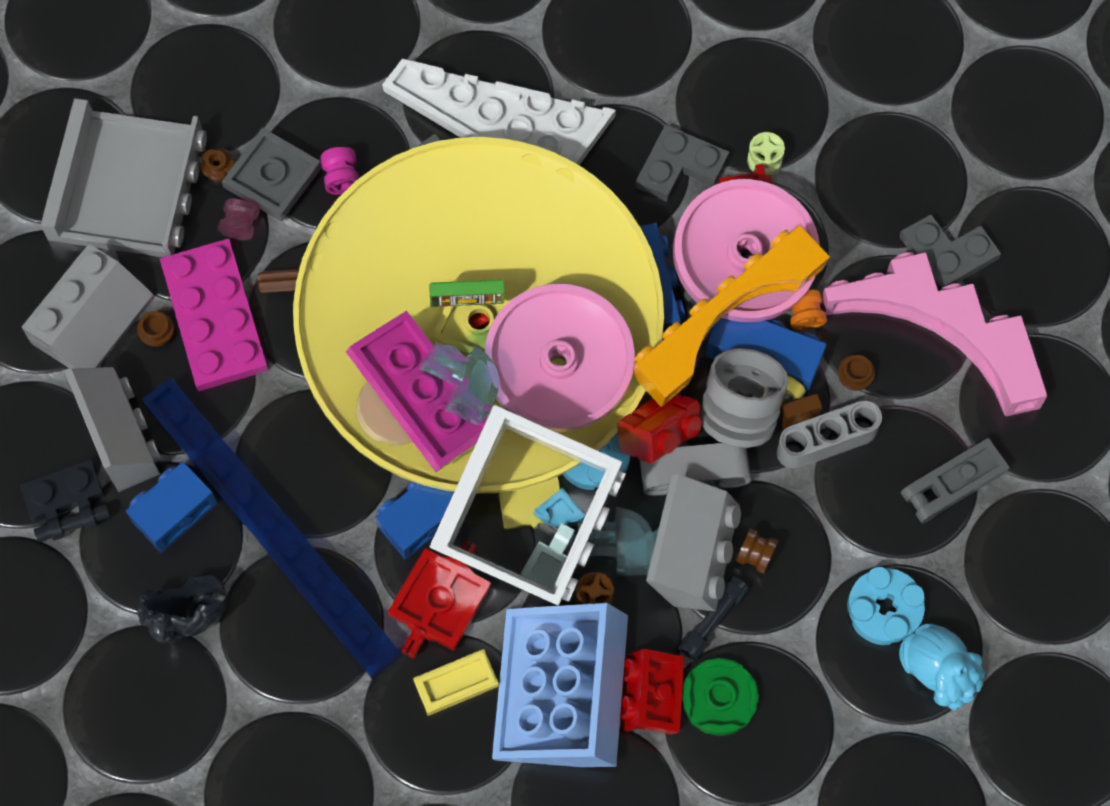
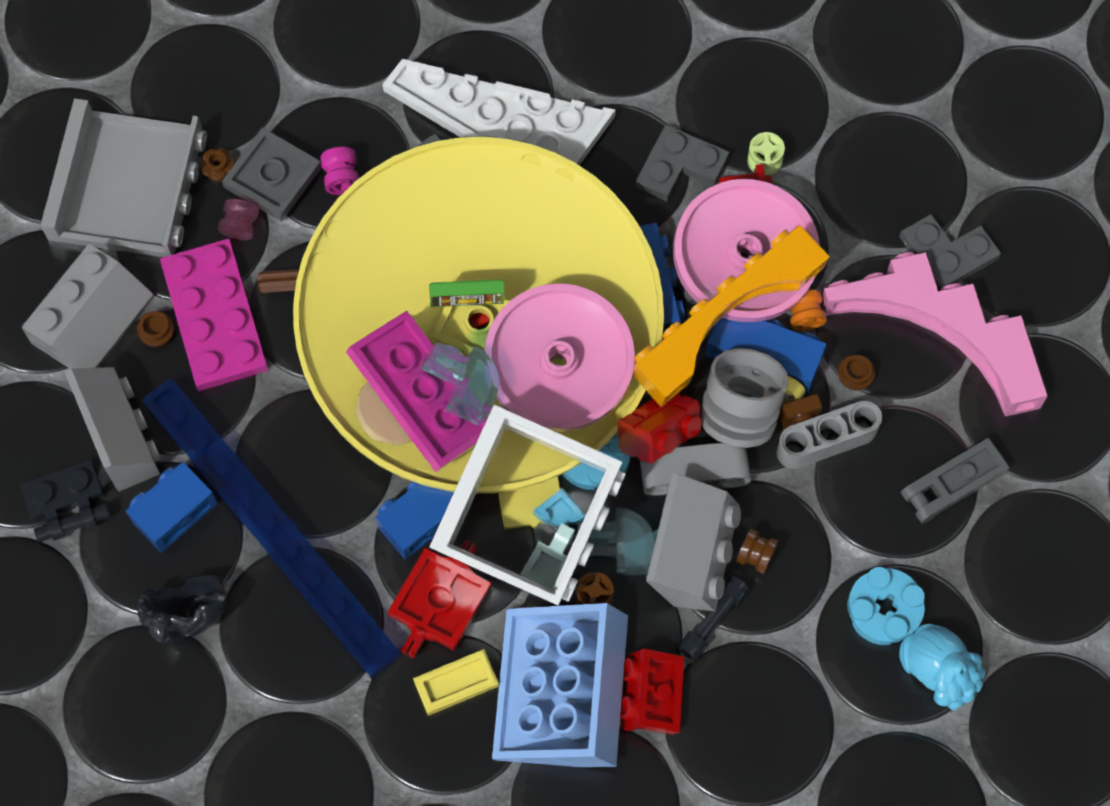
green tile [682,658,759,736] -> none

